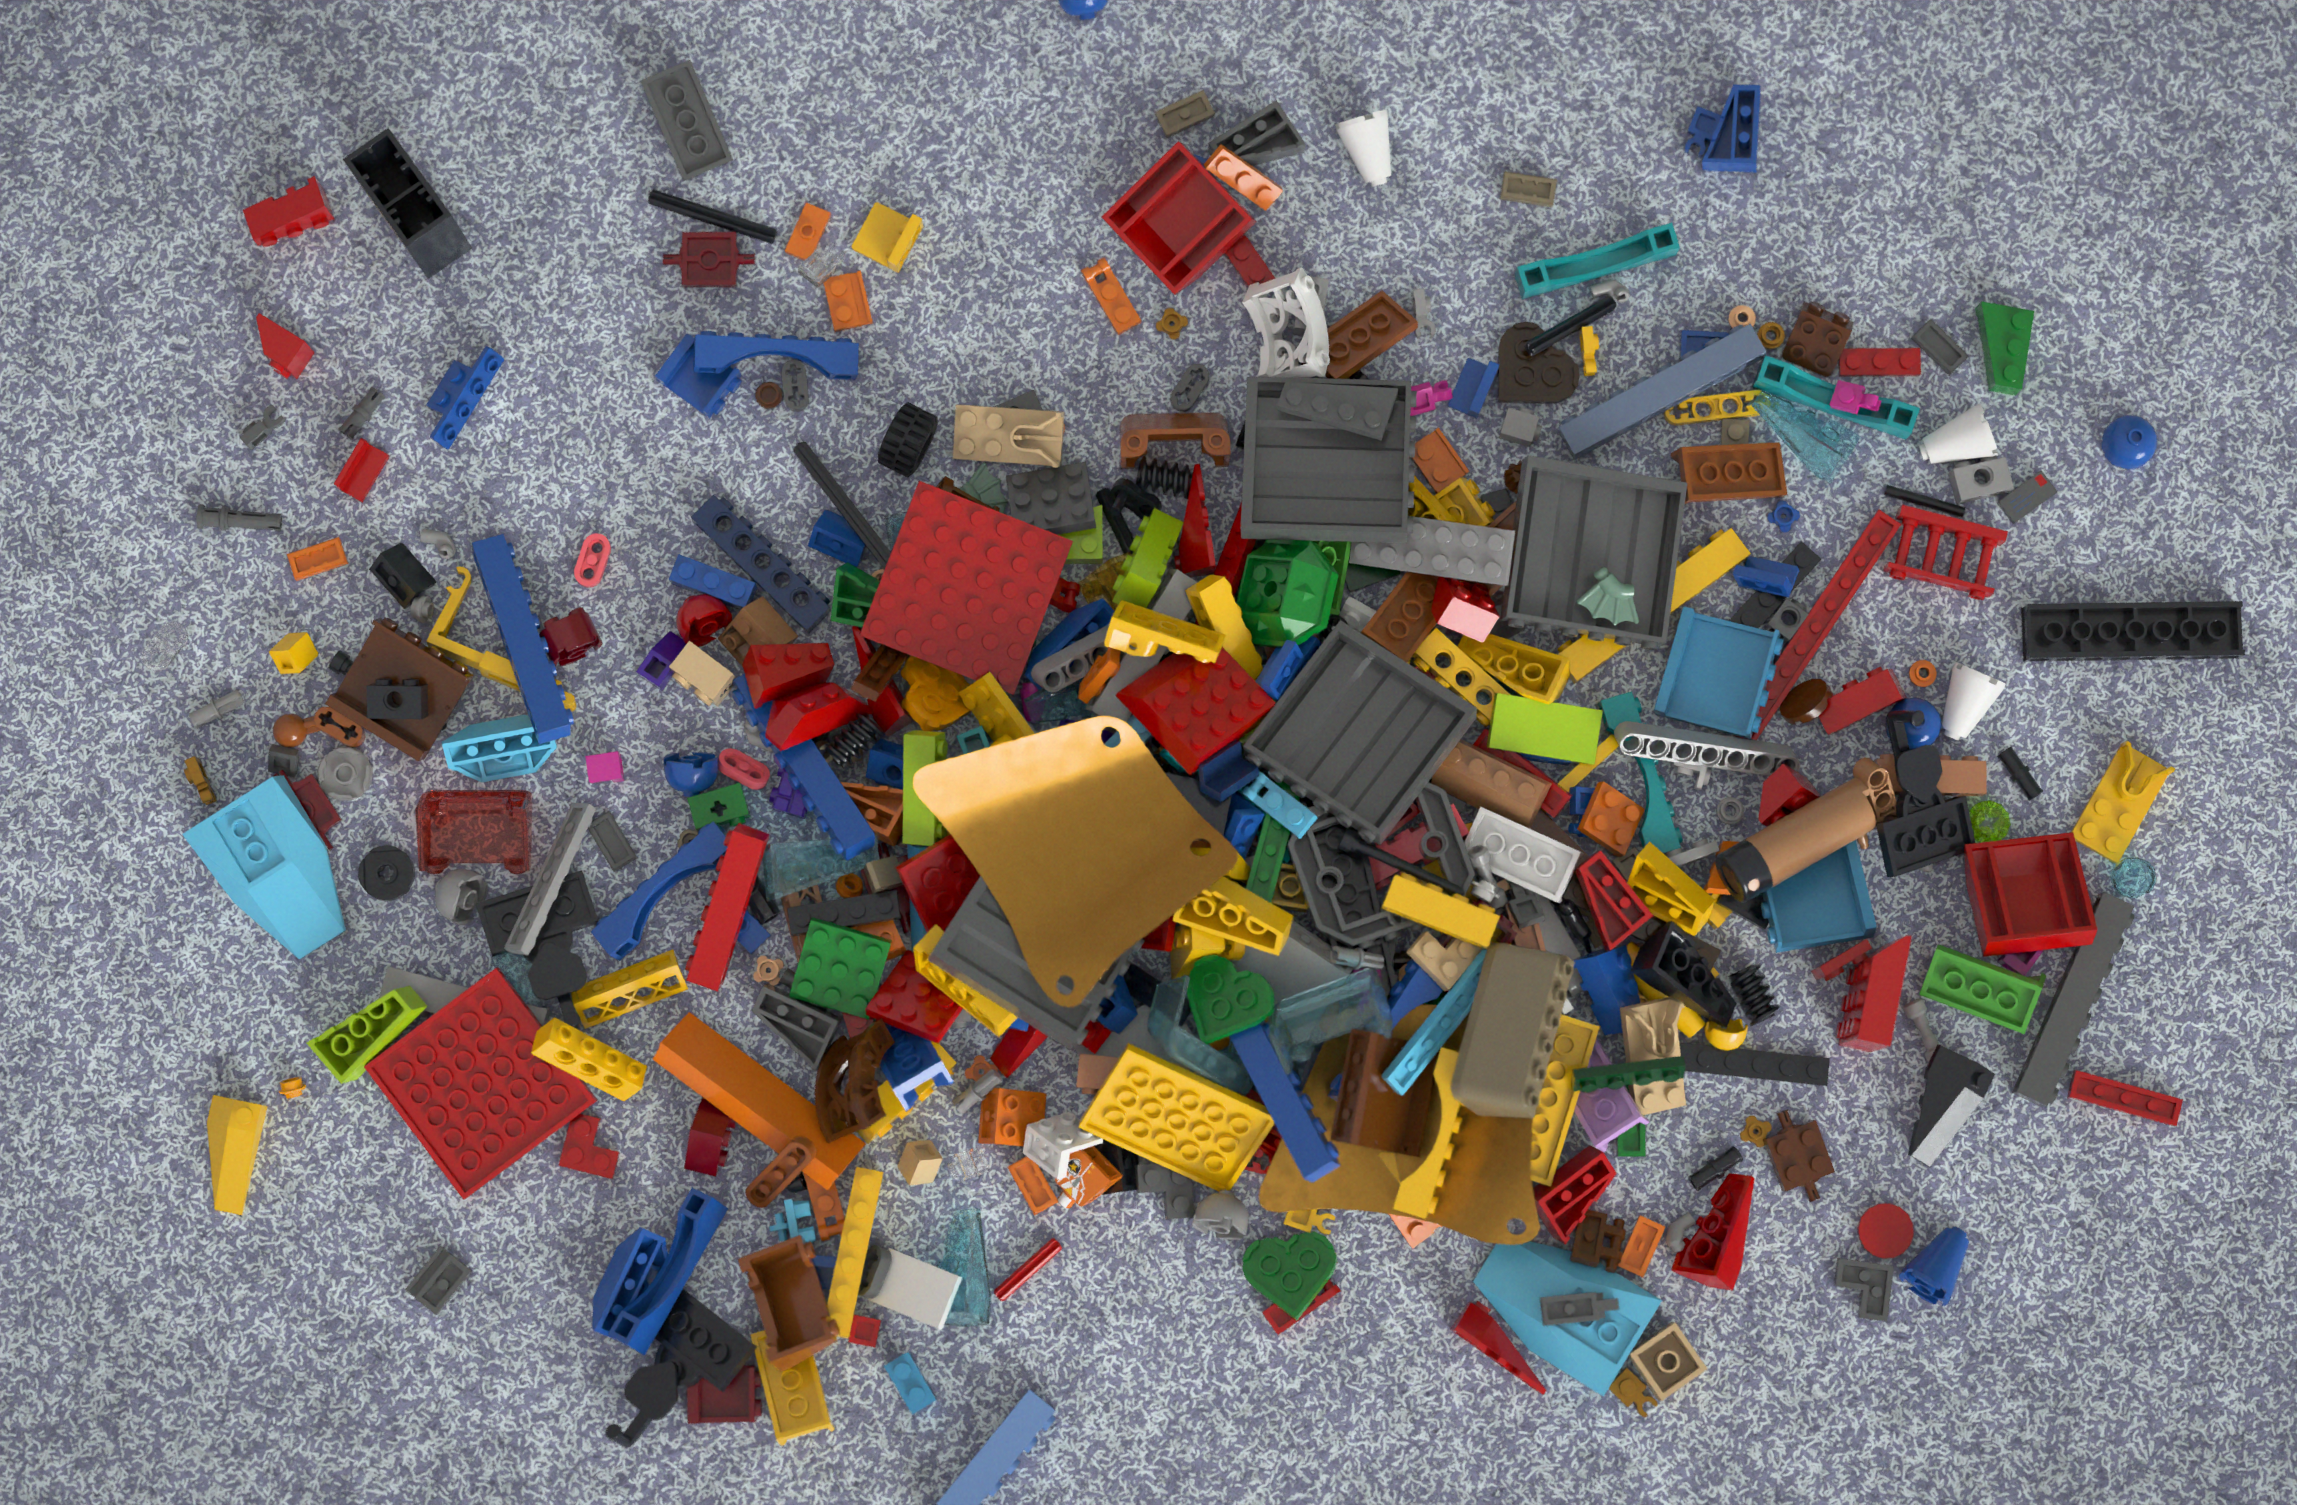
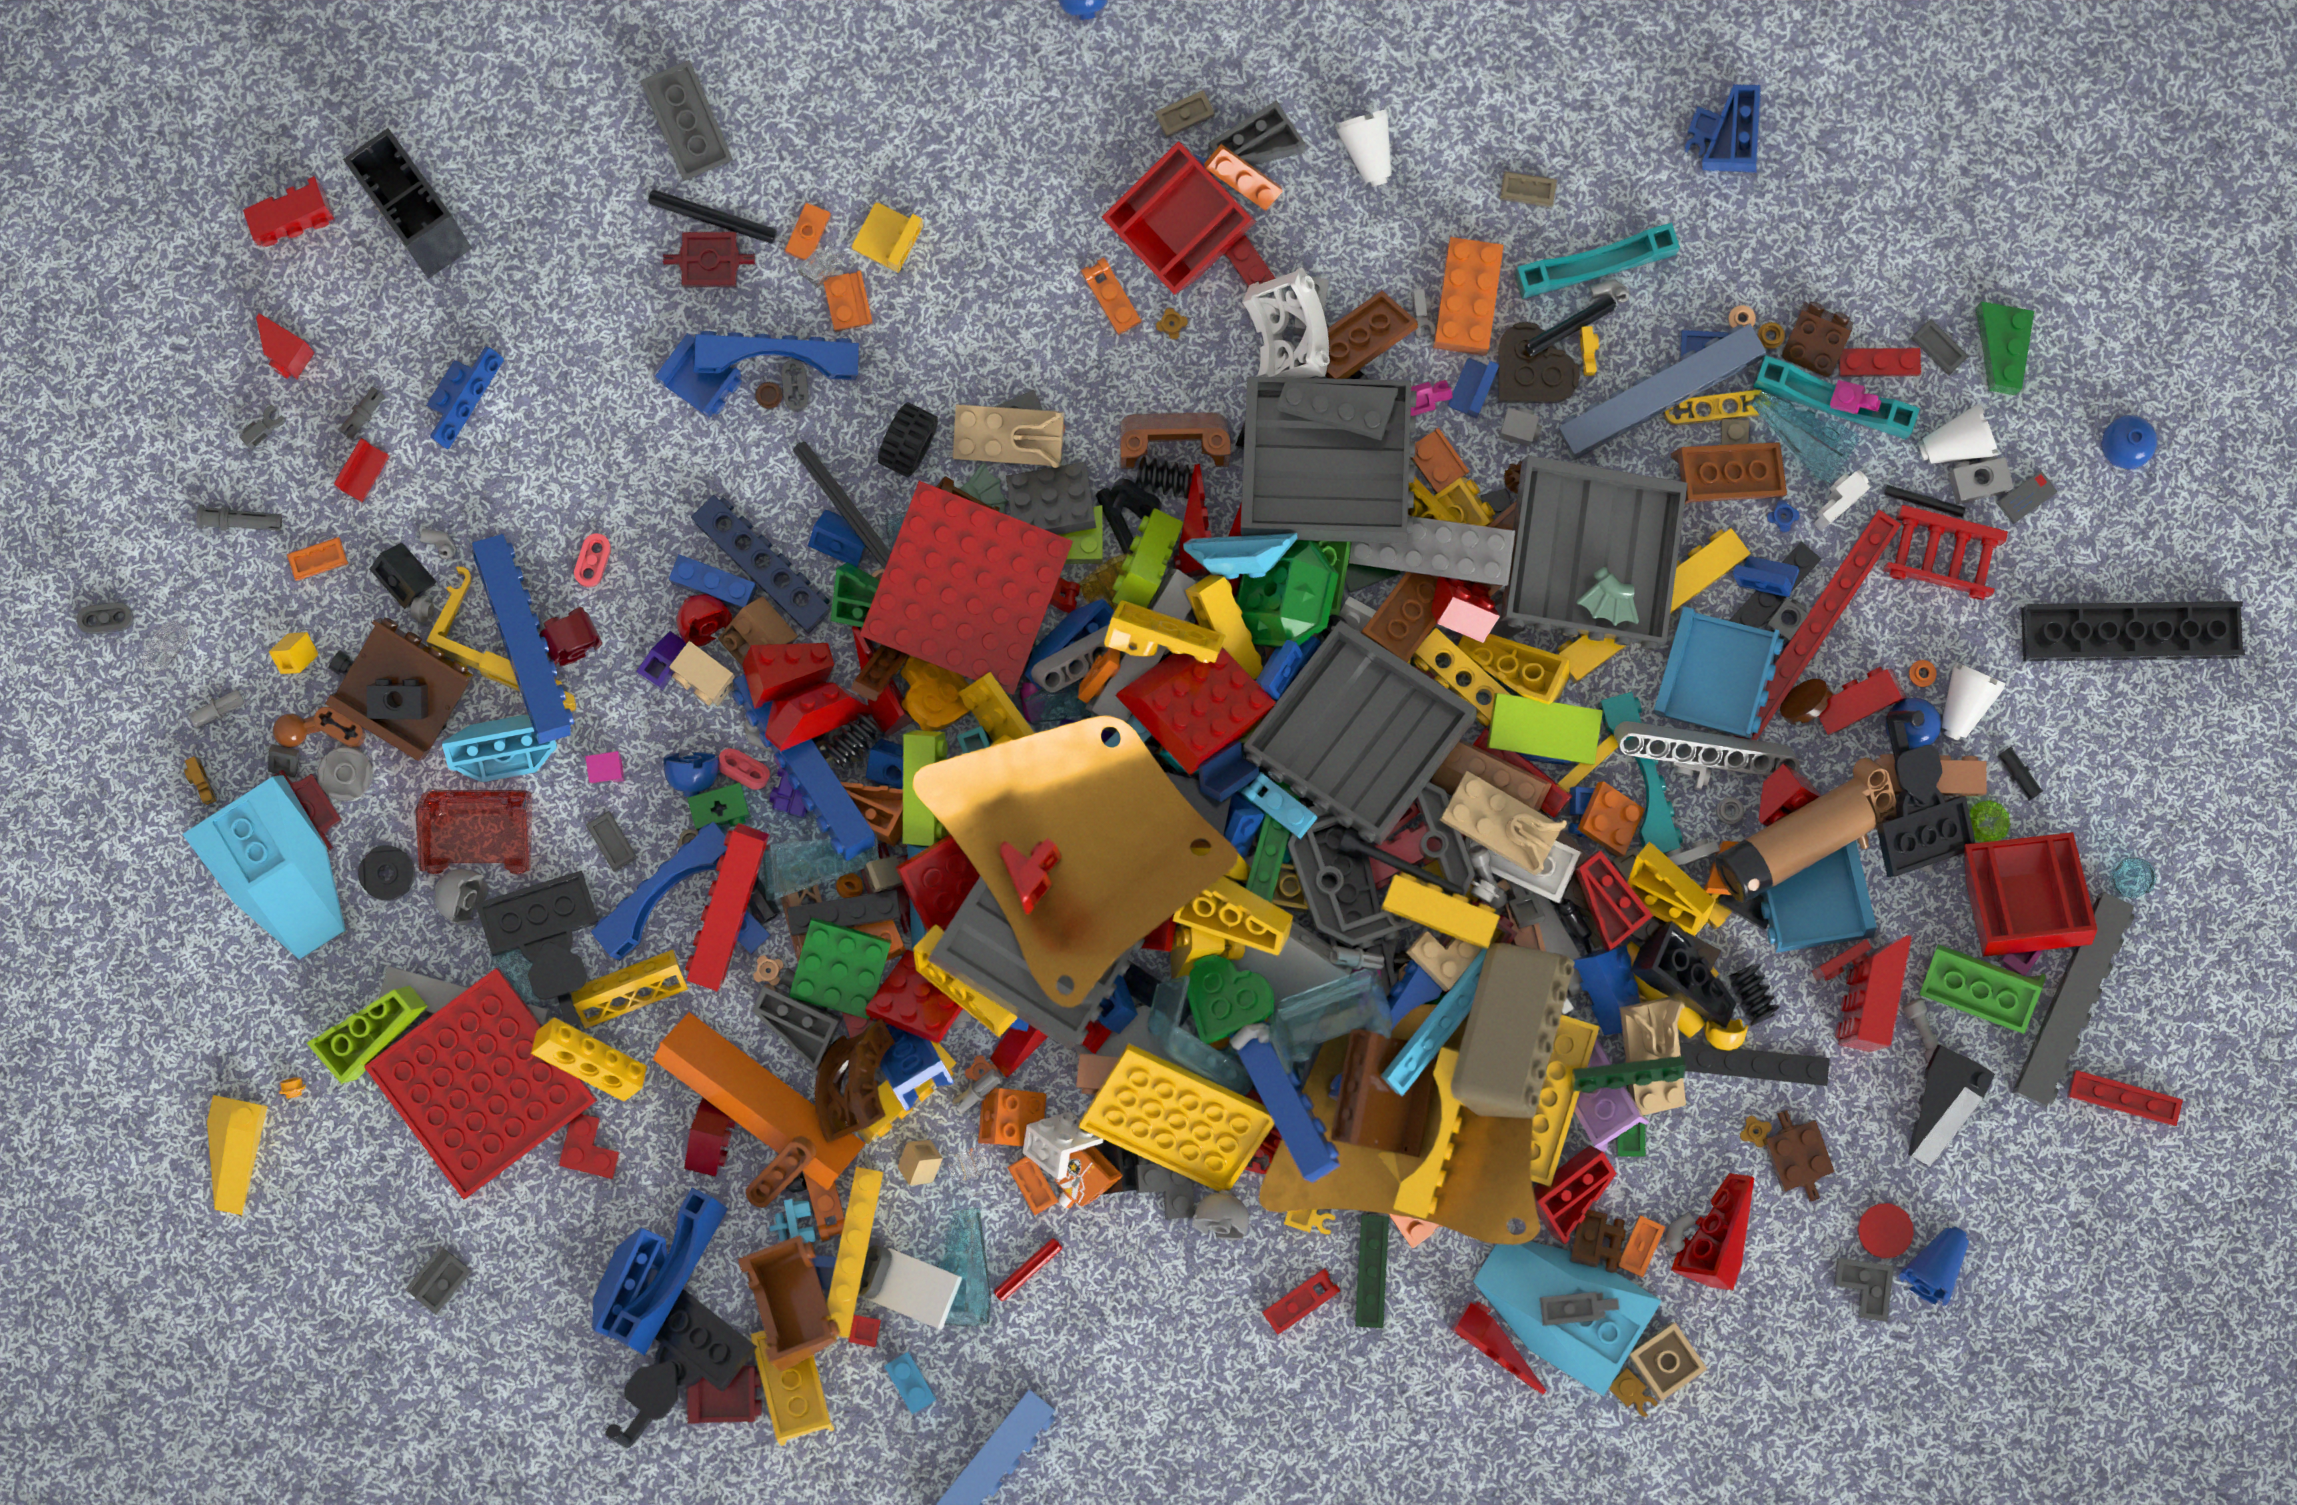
light grey plate [504,802,596,955] -> none
dark grey beam [1170,364,1209,412] -> none
green plate [1242,1232,1338,1321] -> none
black pin [1688,1146,1743,1191] -> none
yellow plate [2071,741,2175,864] -> none
none -> dark grey plate [77,602,134,634]
none -> red piece [1000,838,1062,914]
none -> medium azure wedge [1184,533,1297,579]
none -> light grey arm [1230,1023,1273,1050]
none -> dark green plate [1355,1215,1389,1328]
none -> orange brick [1433,237,1504,356]
none -> tan plate [1439,771,1567,875]
none -> white plate [1814,470,1871,531]

